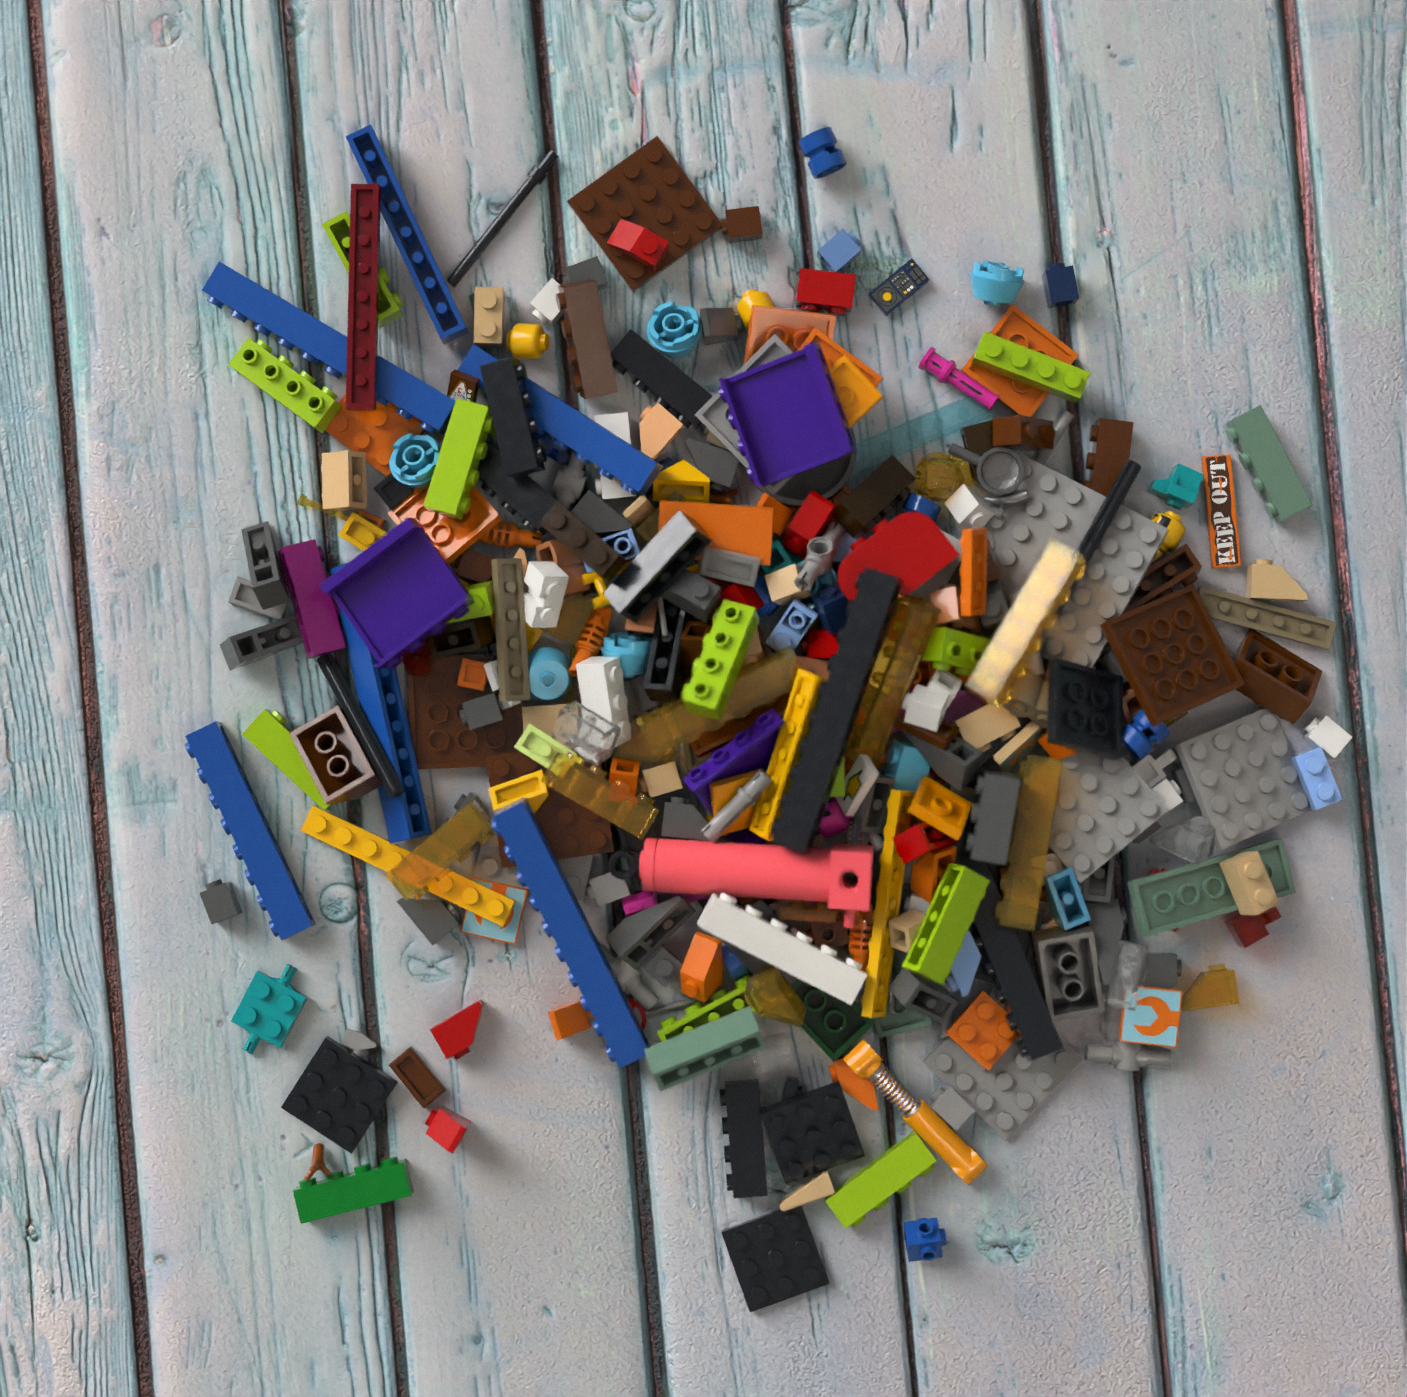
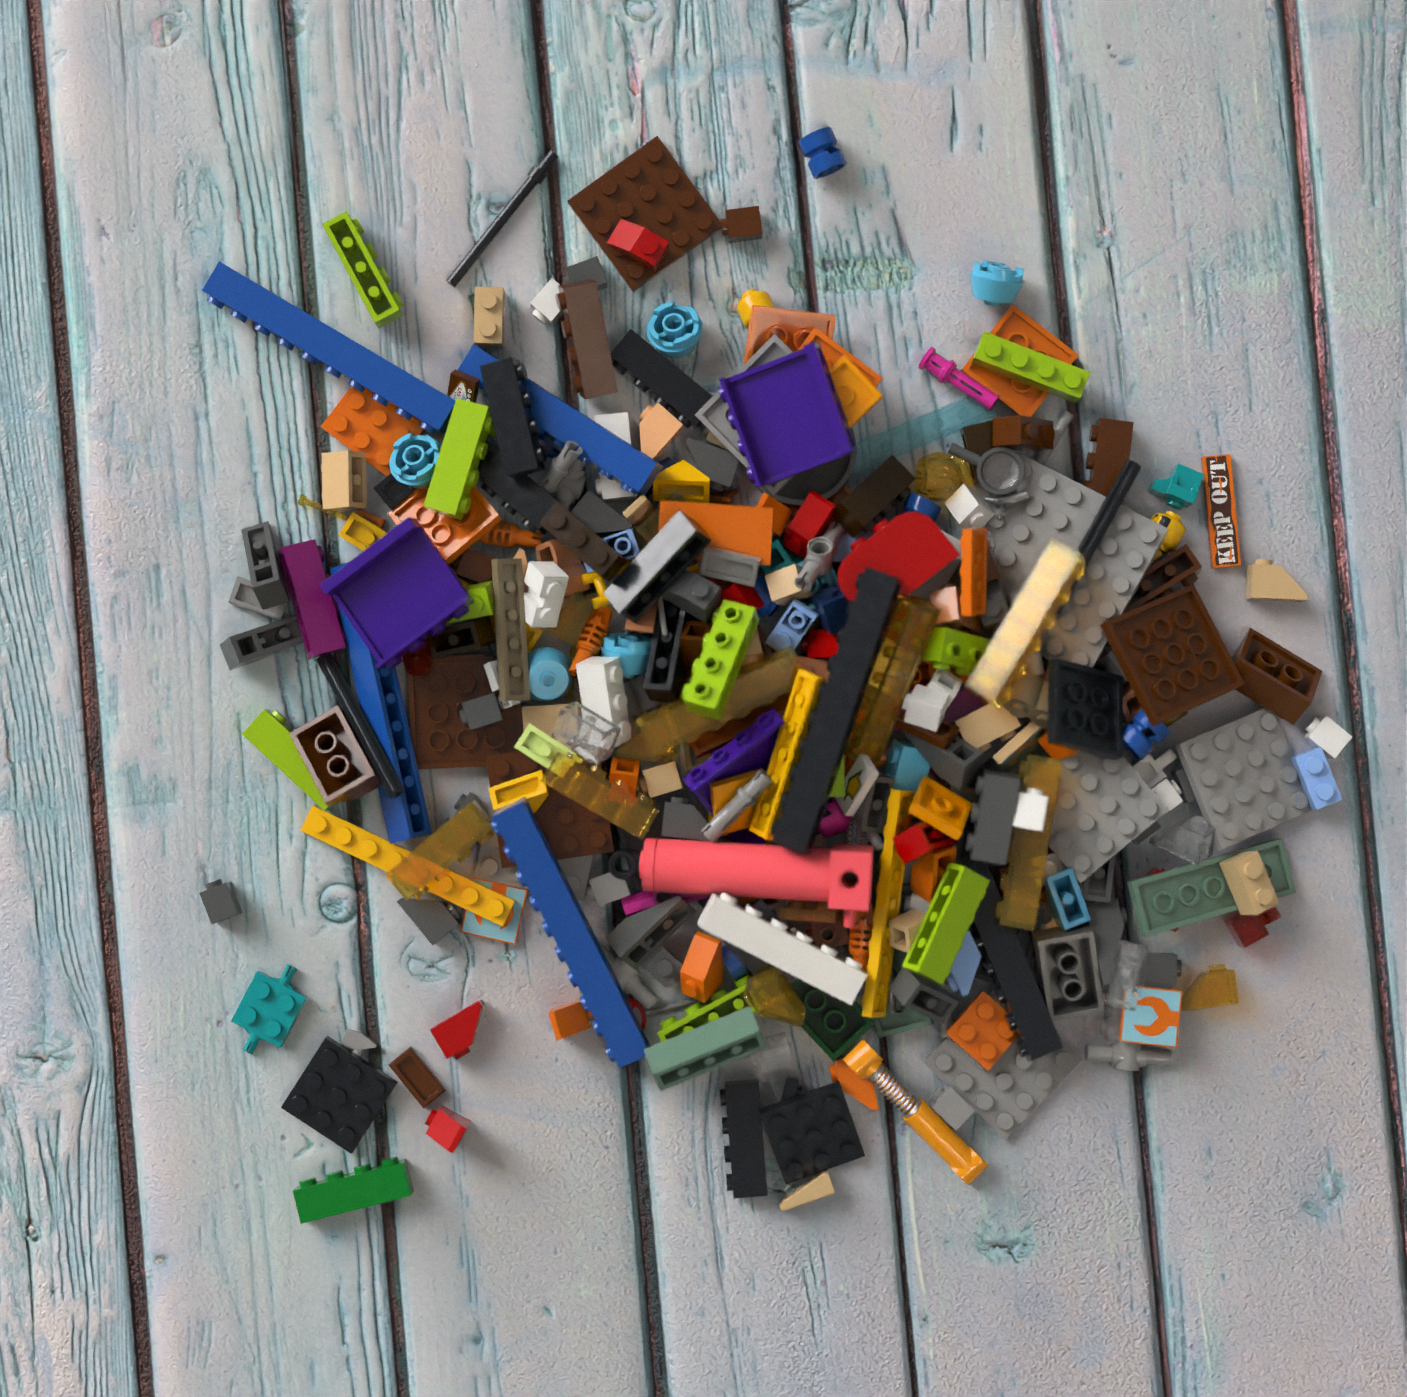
blue brick [185,721,316,940] -> none
lime brick [228,338,342,433] -> none
dark orange bar [304,1143,331,1181] -> none
blue brick [346,125,469,345] -> none
dark red plate [346,184,381,411] -> none
orange tile [457,658,488,691] -> none
yellow head [506,323,550,360] -> none
dark grey slope [700,308,742,346] -> none
black plate [721,1205,830,1312] -> none
red brick [795,268,856,316] -> none
medium blue brick [817,229,862,273] -> none
lime brick [824,1131,936,1229] -> none
tile [868,259,930,316] -> none
blue brick [903,1218,947,1262] -> none
dark blue brick [1042,263,1079,308] -> none
dark tan plate [1198,586,1337,650] -> none
sand green brick [1225,405,1313,523] -> none
none -> light grey pin [540,441,583,493]
none -> white brick [1013,788,1049,832]

